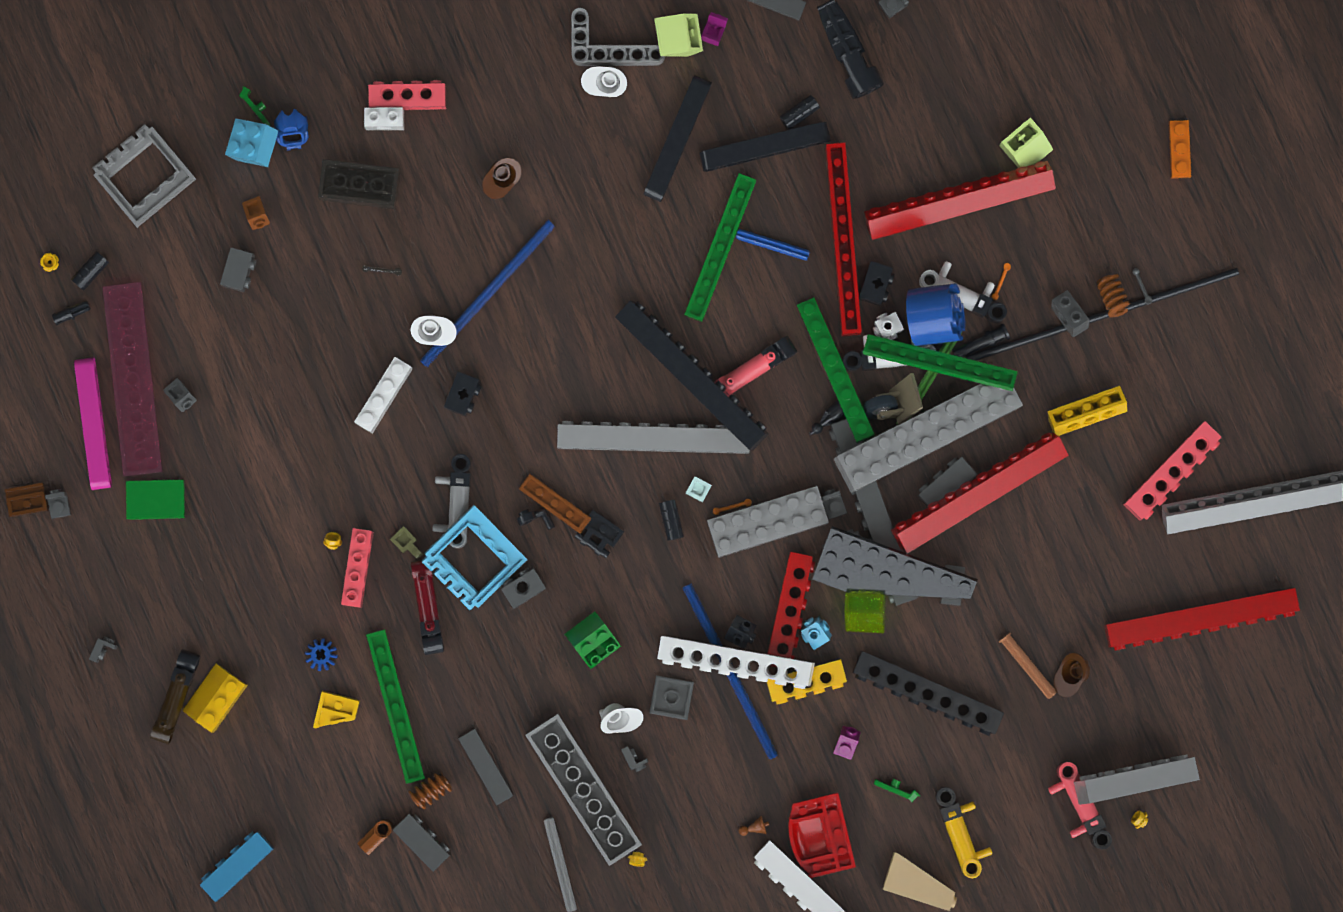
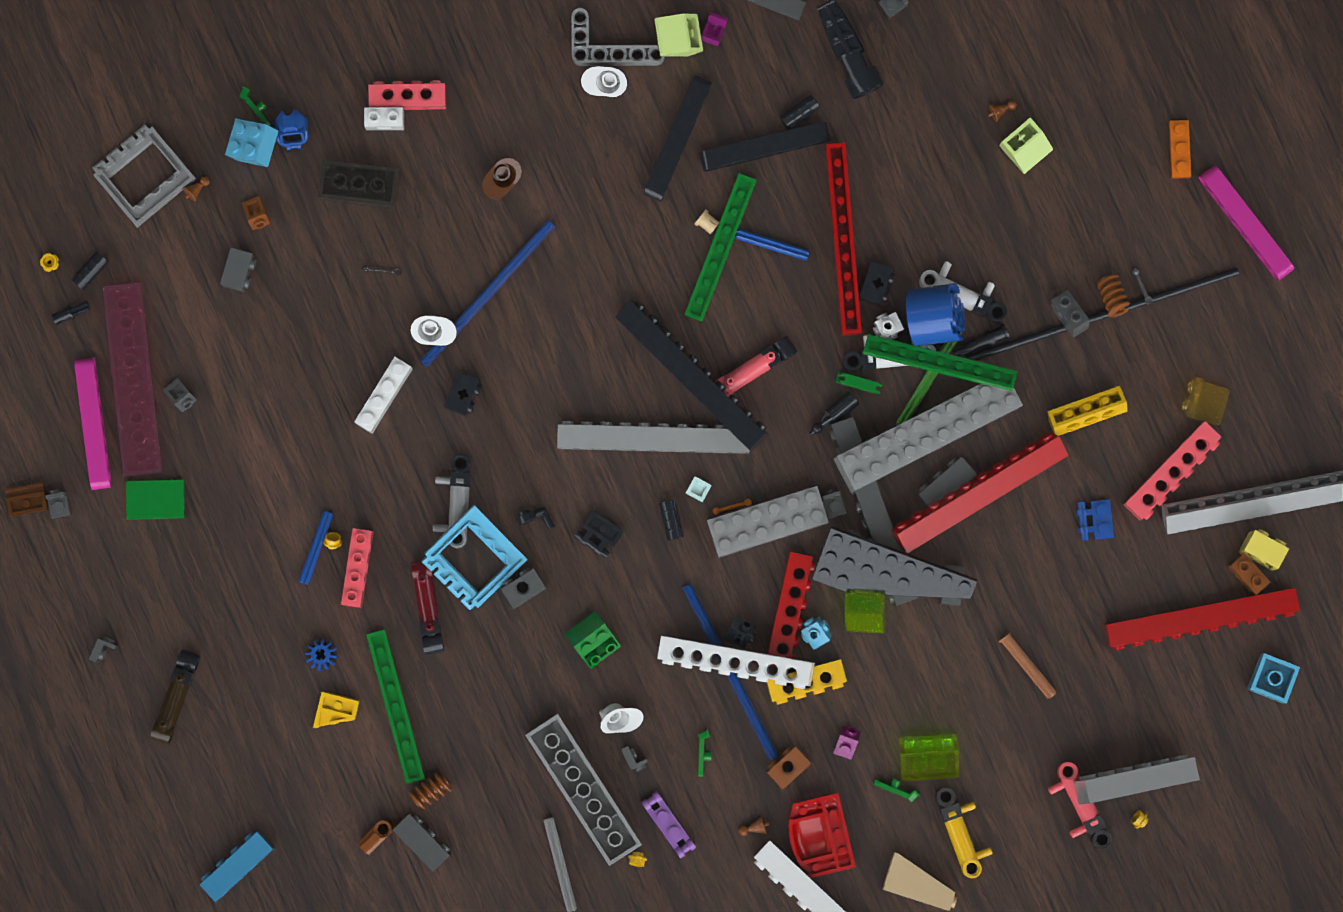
yellow slope [182,663,248,733] -> none
olive plate [390,526,423,559] -> none
dark grey tile [458,729,513,806] -> none
dark orange tile [519,474,592,534] -> none
dark grey tile [649,675,694,720] -> none
green plate [797,298,875,443] -> none
black brick [852,651,1004,736] -> none
dark tan plate [863,373,923,425] -> none
brick [864,161,1056,240] -> none
orange hinge [991,263,1011,300] -> none
reddish brown piece [1054,653,1090,697] -> none
none -> dark orange piece [183,176,210,202]
none -> blue axle [299,511,333,585]
none -> medium lavender plate [641,791,696,859]
none -> tan bush [694,209,719,234]
none -> green piece [698,729,712,777]
none -> dark orange brick [766,746,811,790]
none -> green piece [835,371,882,394]
none -> clear neon green slope [899,734,959,781]
none -> dark orange piece [988,100,1017,122]
none -> blue plate [1076,500,1114,541]
none -> clear yellow bracket [1182,377,1230,426]
none -> dark pink beam [1199,165,1294,281]
none -> dark orange brick [1227,553,1270,596]
none -> light yellow brick [1238,529,1289,571]
none -> medium azure brick [1247,653,1300,704]

